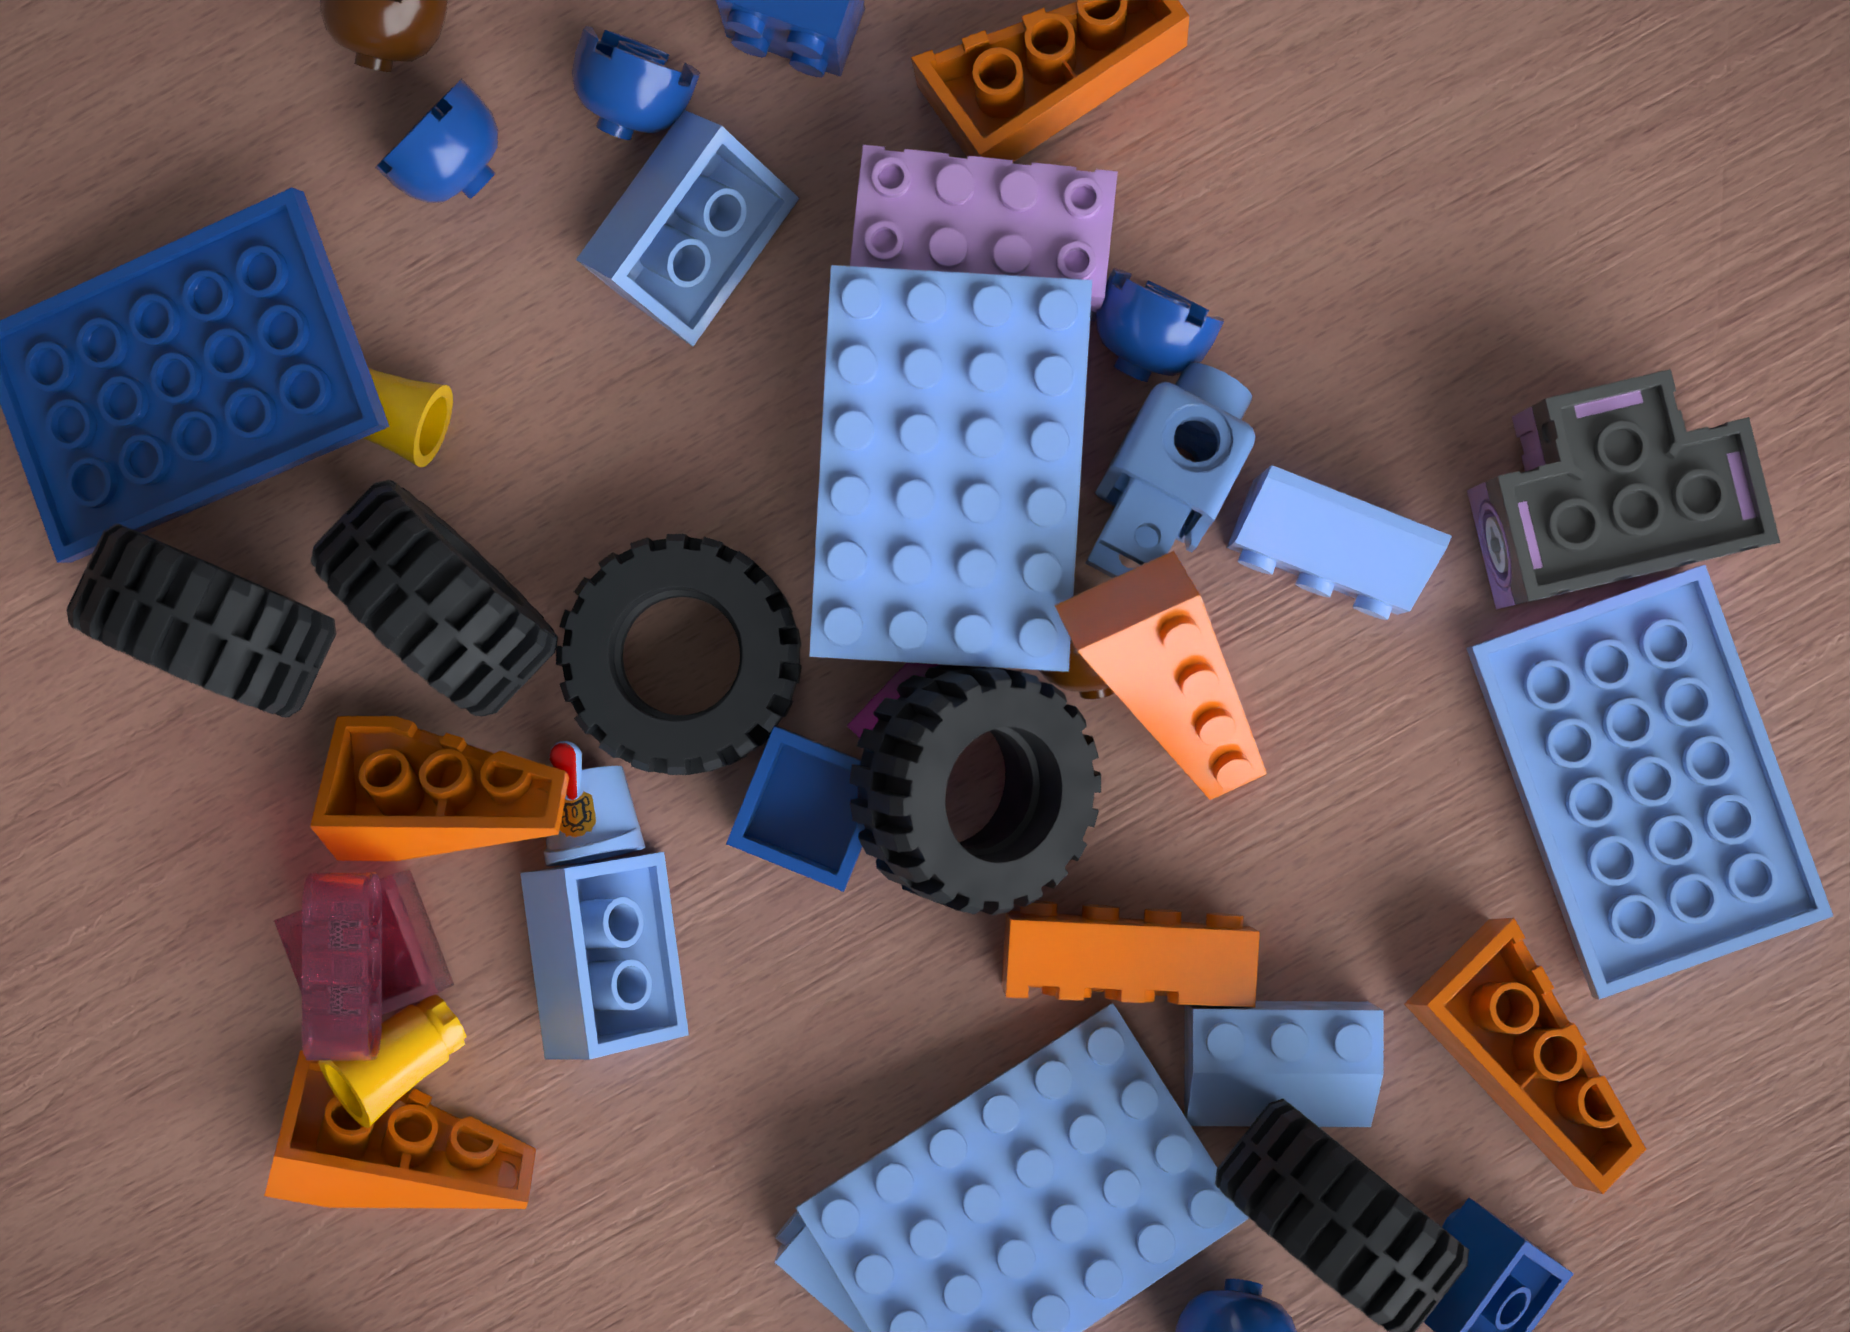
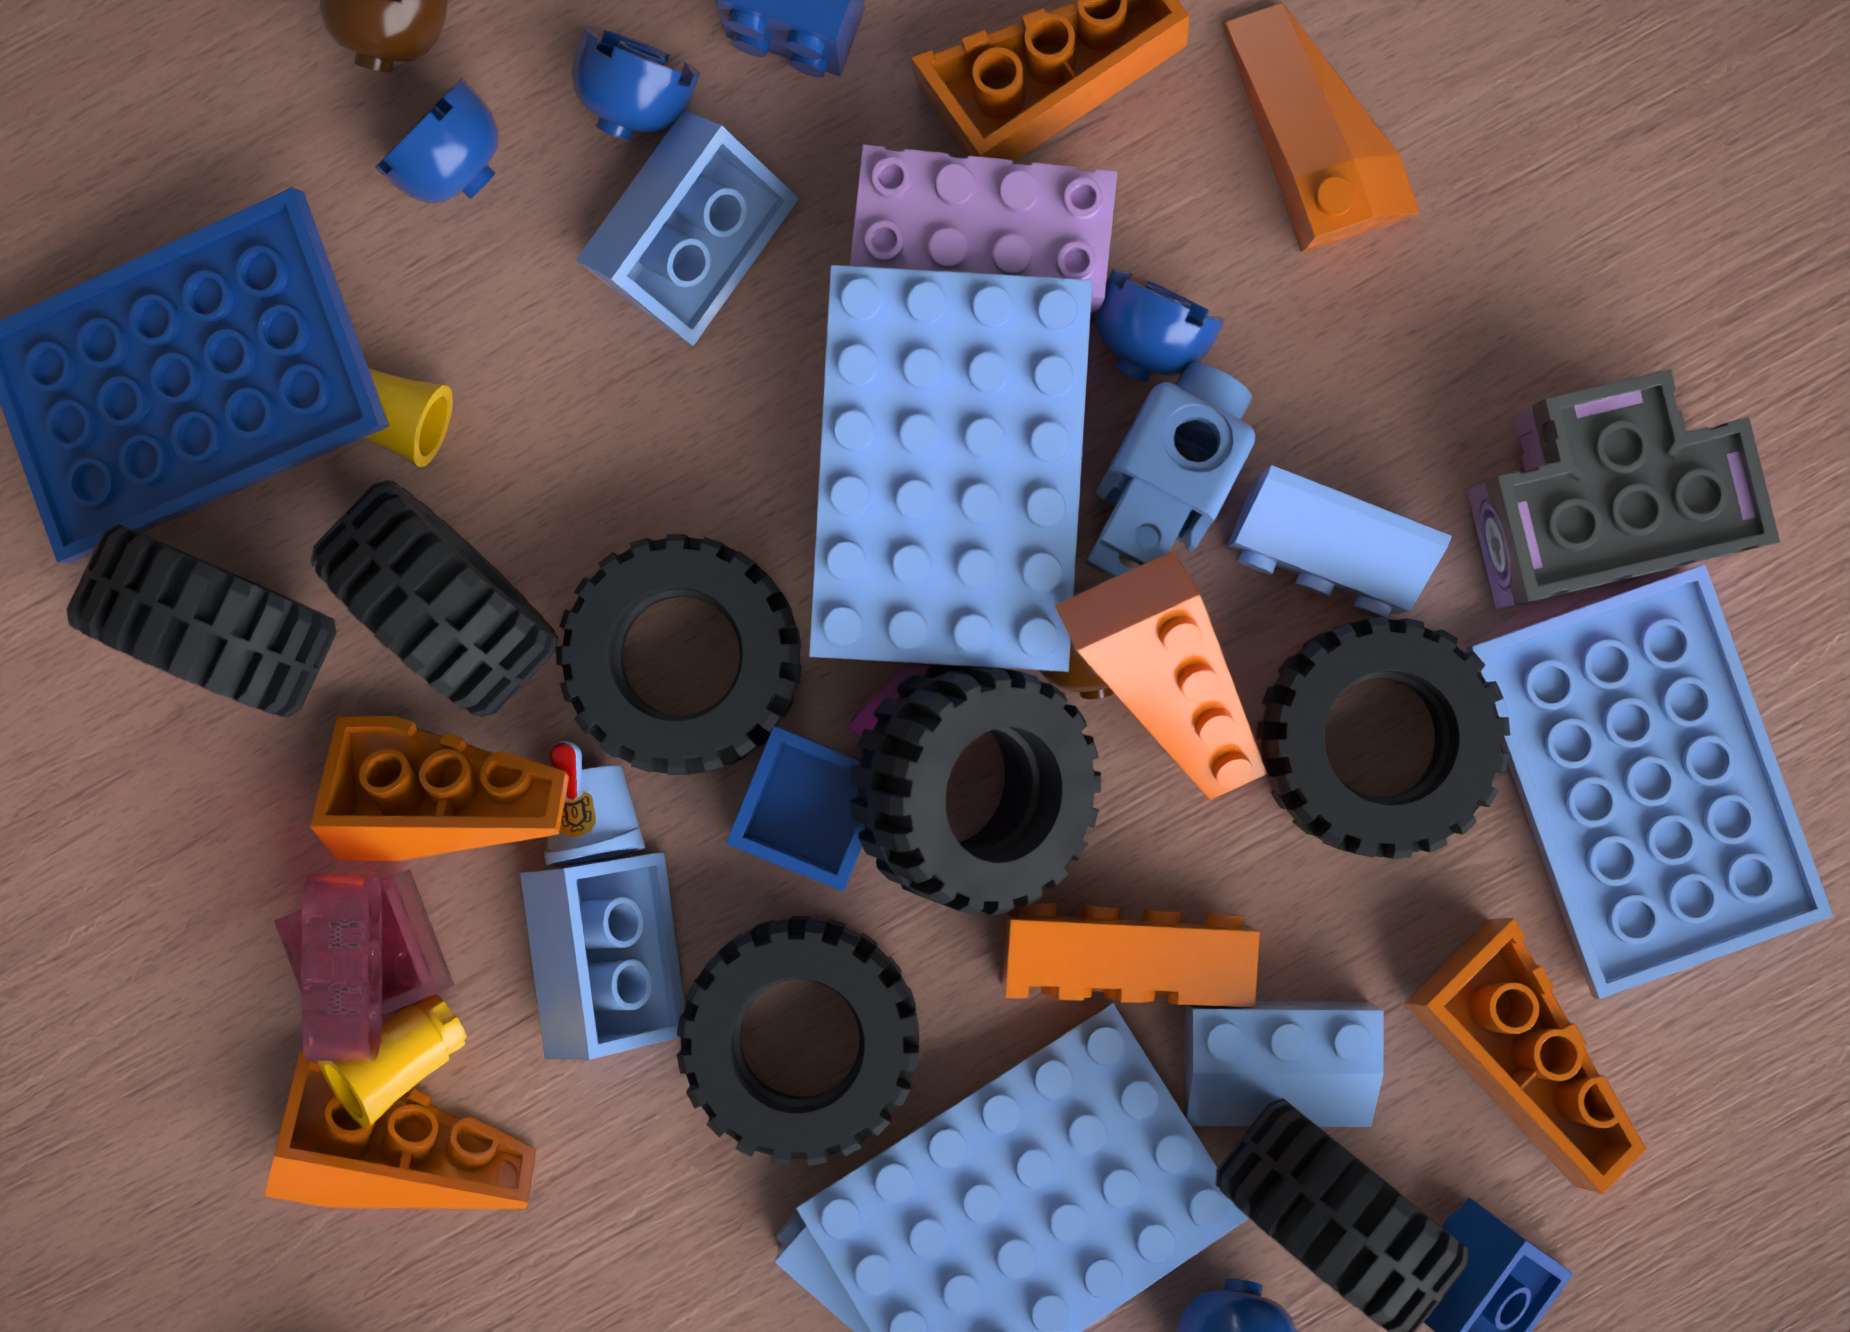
none -> black tyre [677,916,919,1166]
none -> orange wedge [1224,3,1420,253]
none -> black tyre [1256,617,1511,859]

